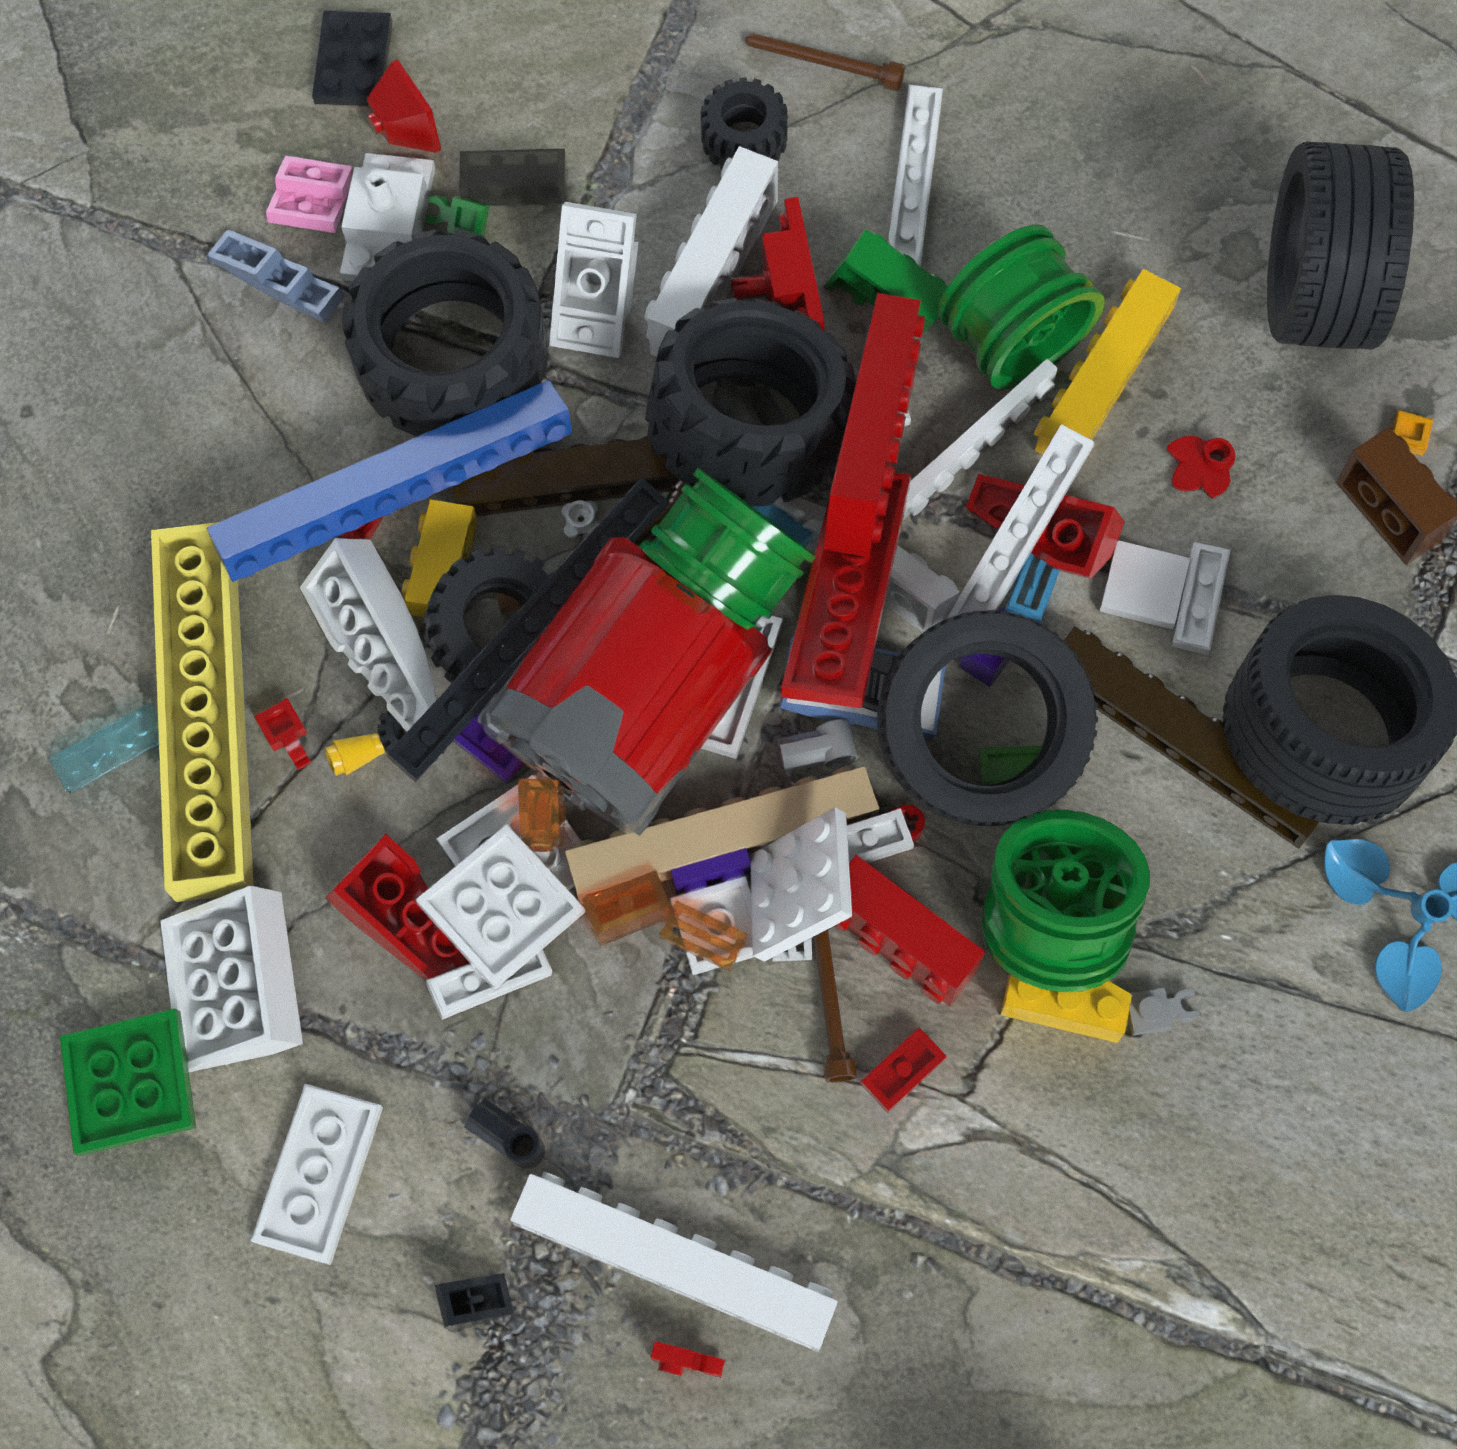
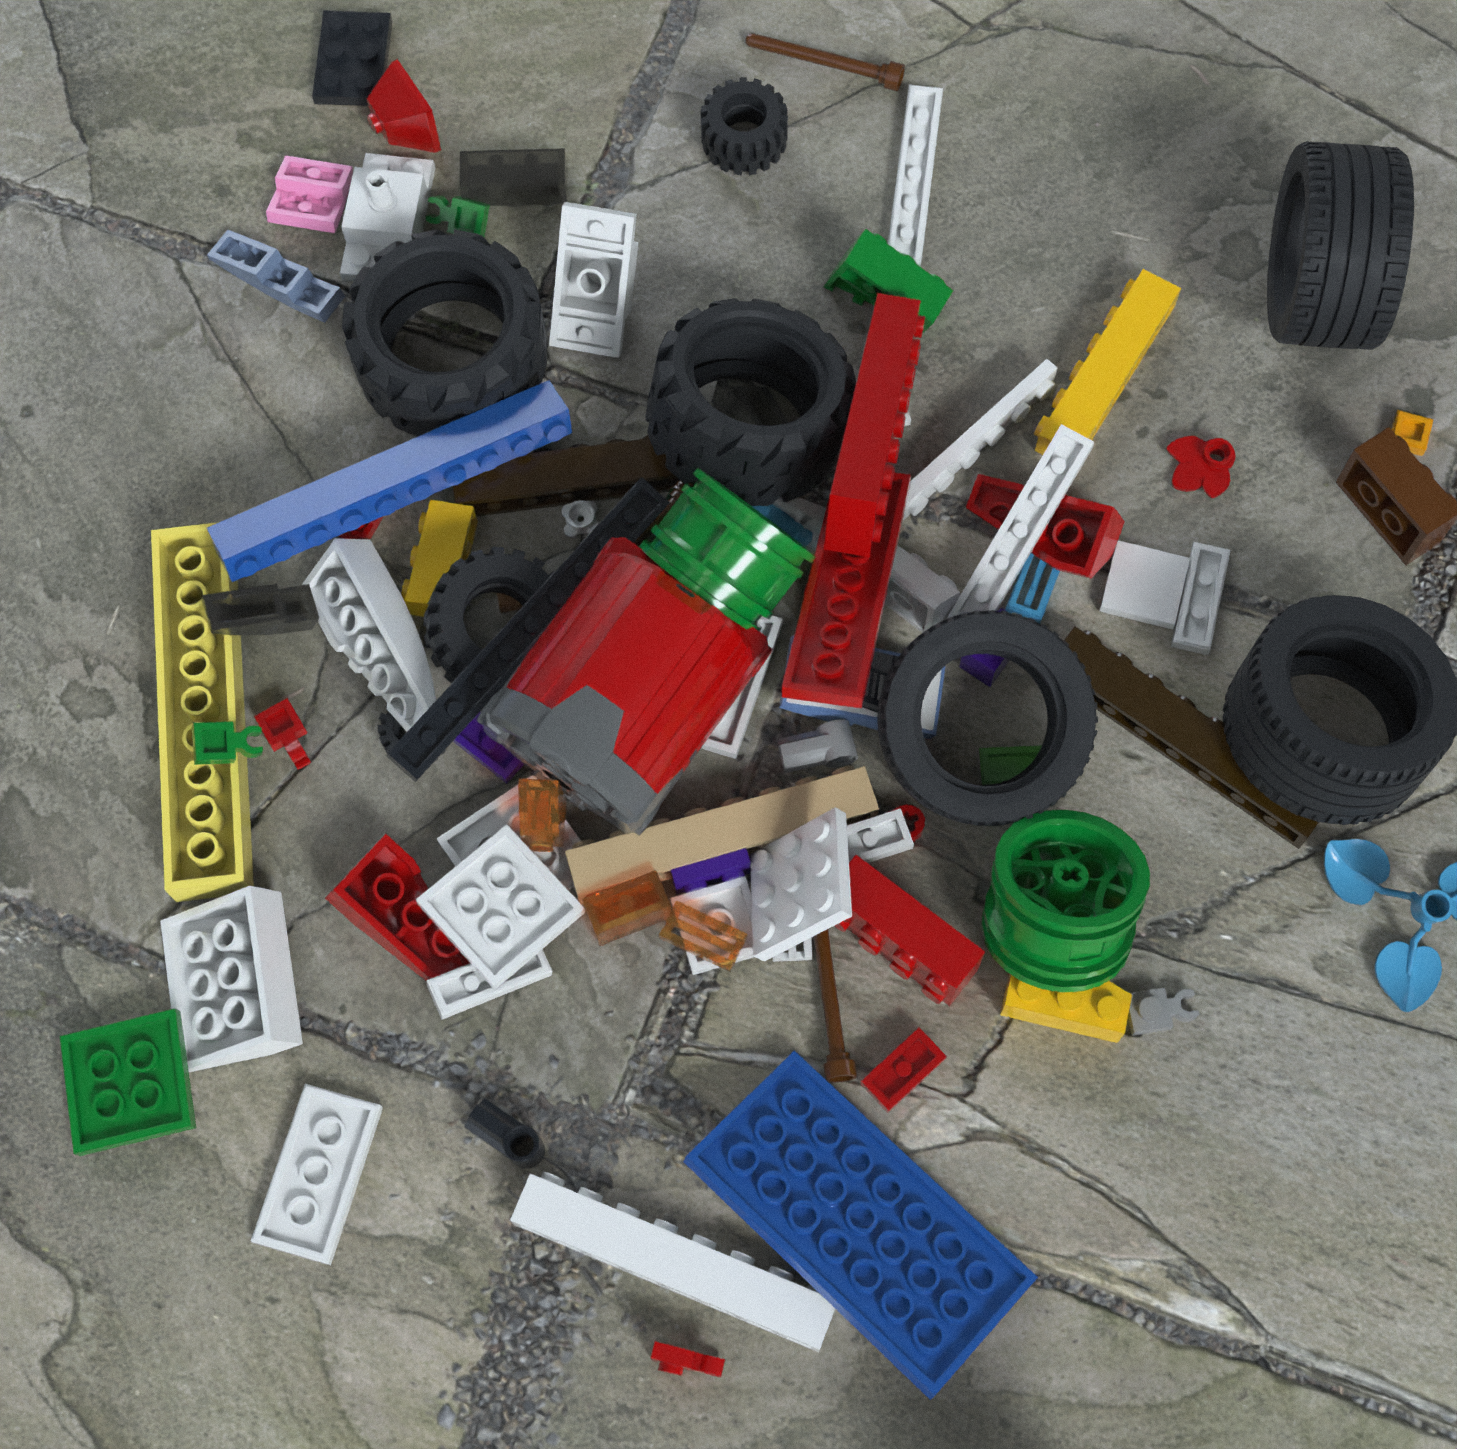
clear light blue plate [48,702,159,794] -> none
yellow cone [324,733,385,776] -> none
black slope [435,1273,514,1333] -> none
white brick [644,146,778,357] -> none
red brick [731,197,824,332] -> none
green wheel [937,224,1105,390] -> none
none -> green plate [192,722,263,765]
none -> clear smoke slope [201,584,319,636]
none -> blue plate [683,1051,1038,1400]

